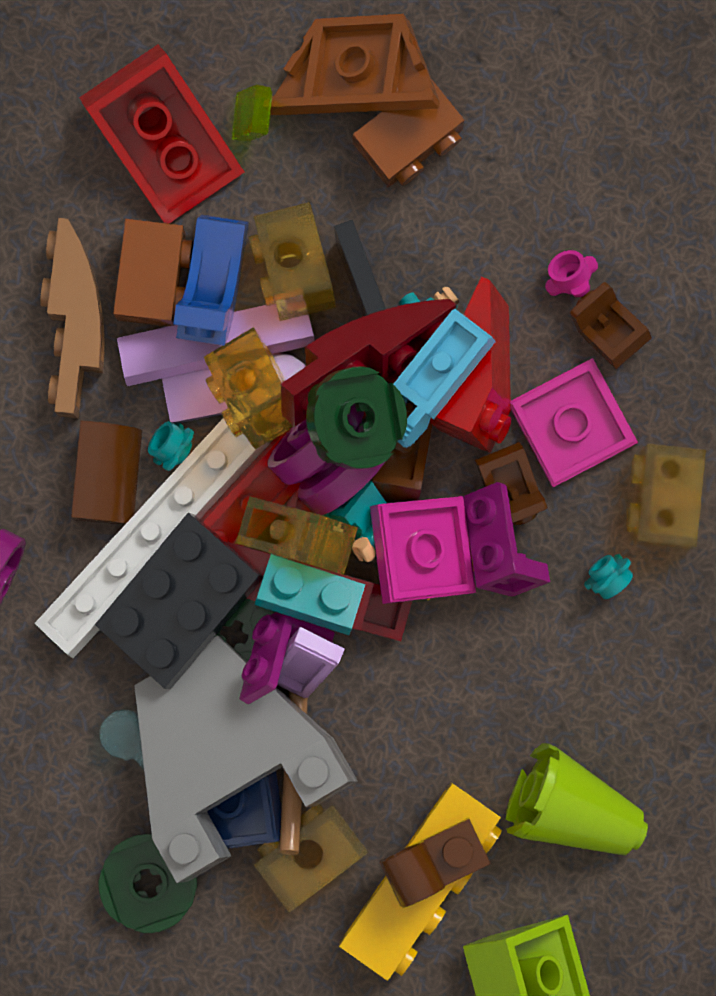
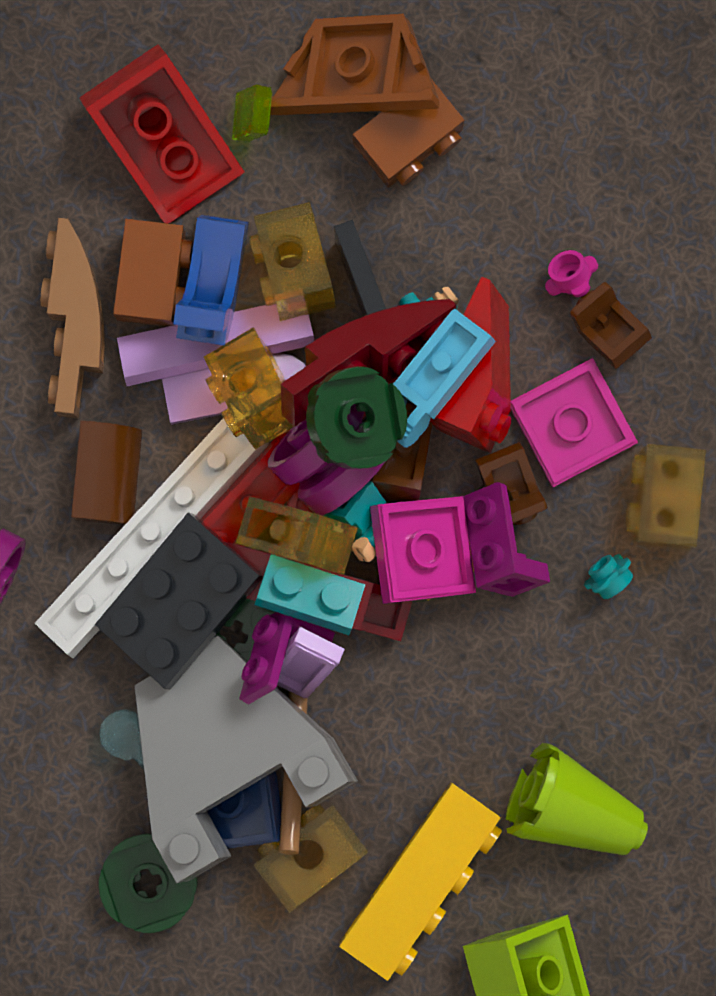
teal plate [148,421,194,471] -> none
reddish brown plate [379,818,491,908] -> none

